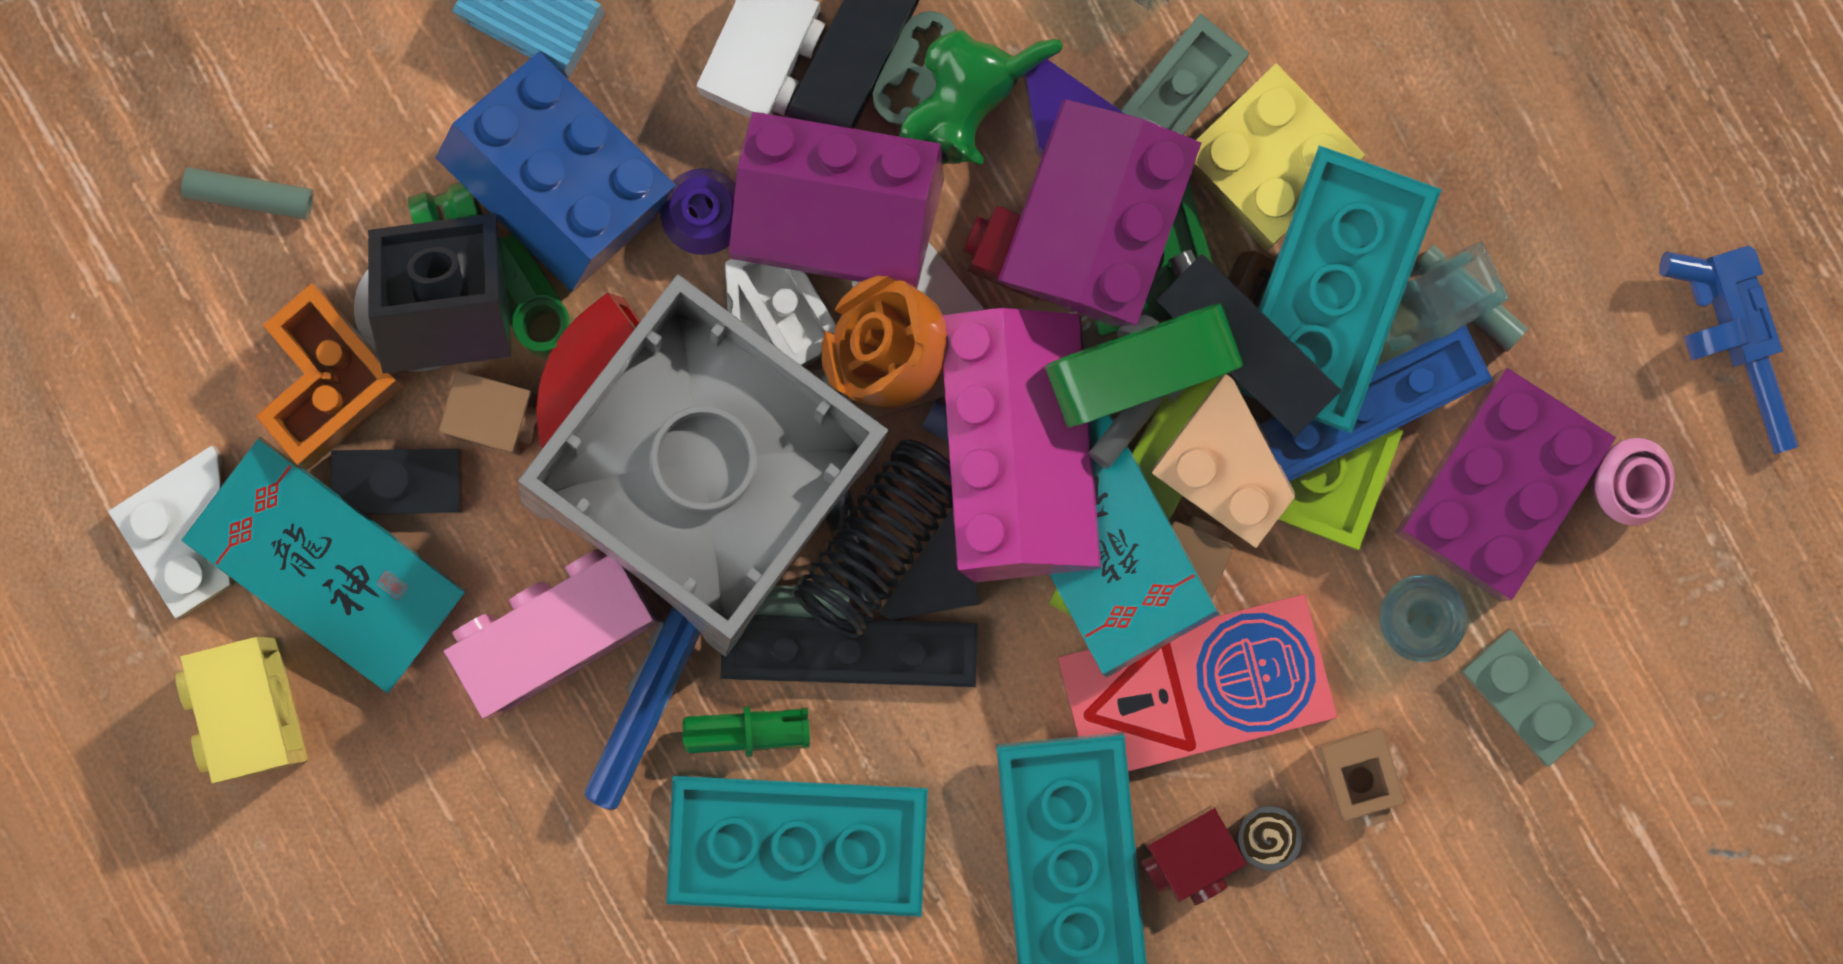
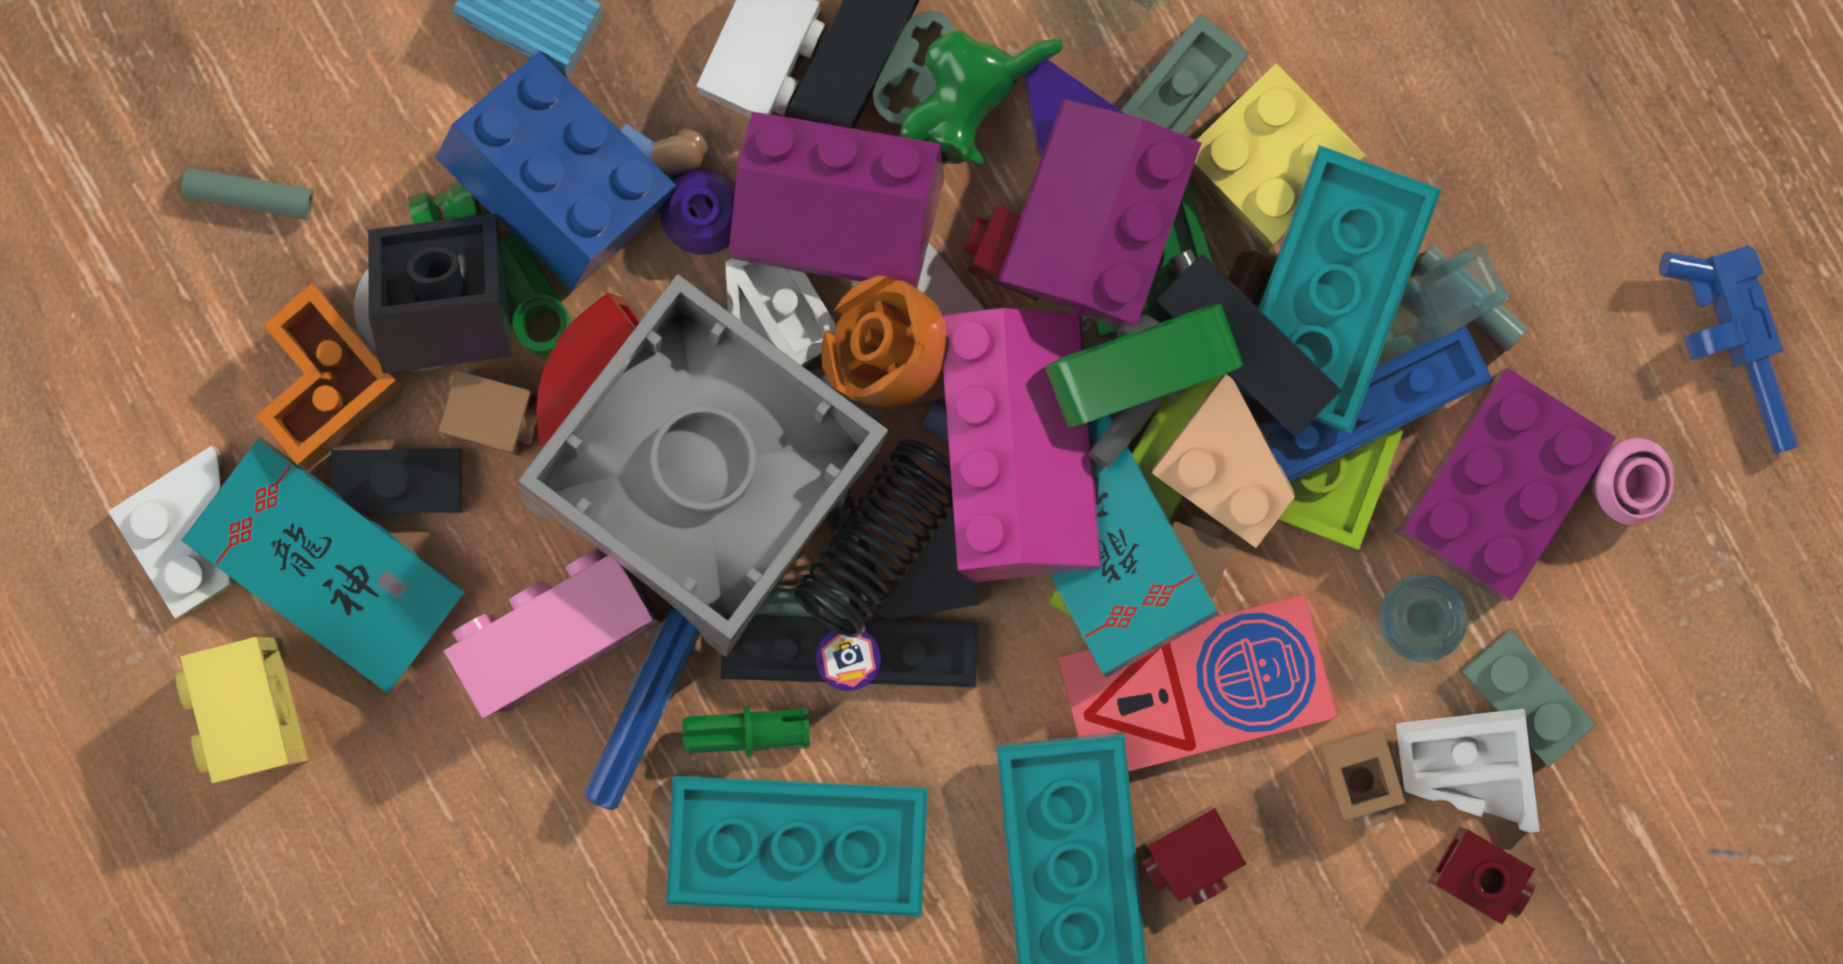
tile [1237,806,1302,871] -> none
none -> medium nougat arm [620,124,708,178]
none -> tile [816,631,881,691]
none -> white wing [1396,709,1540,833]
none -> dark red brick [1428,827,1535,925]

